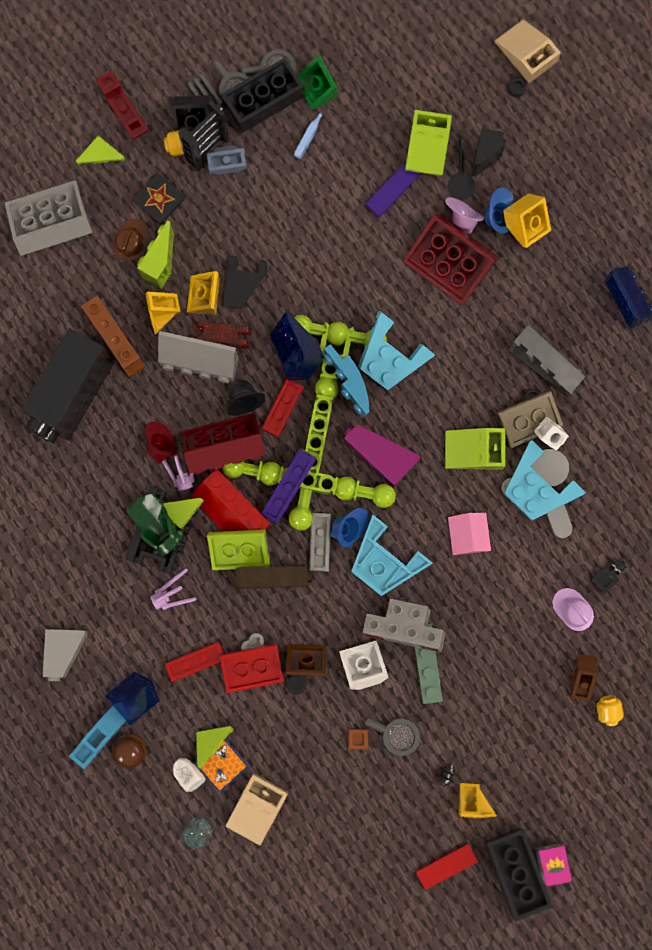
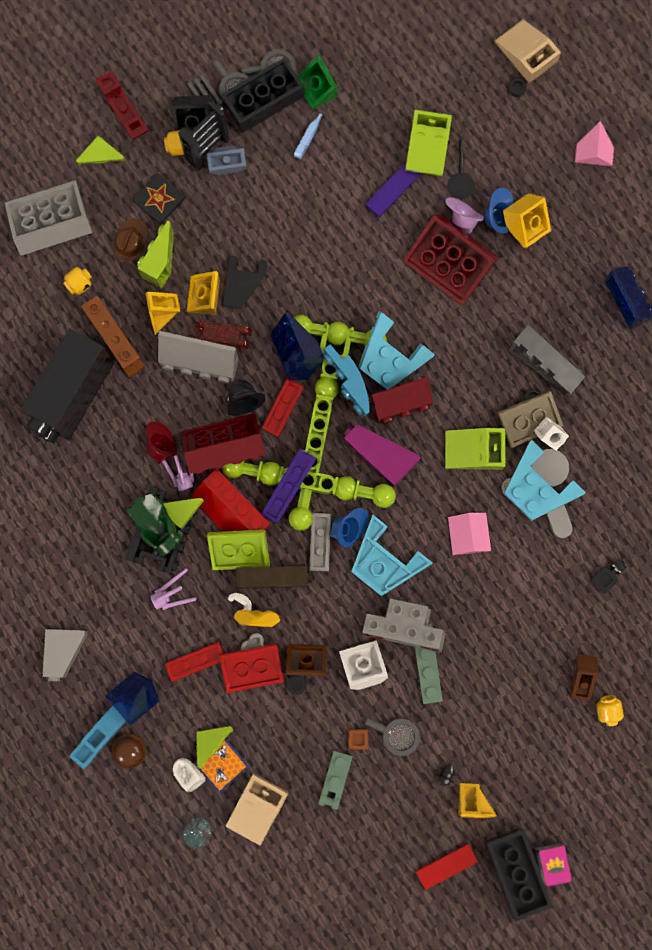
black slope [471,128,506,177] -> none
lavender piece [552,588,594,631] -> none
none -> yellow head [63,267,92,295]
none -> yellow hat [228,593,280,627]
none -> sand green plate [318,751,353,810]
none -> dark red slope [371,377,433,424]
none -> bright pink slope [575,121,614,166]

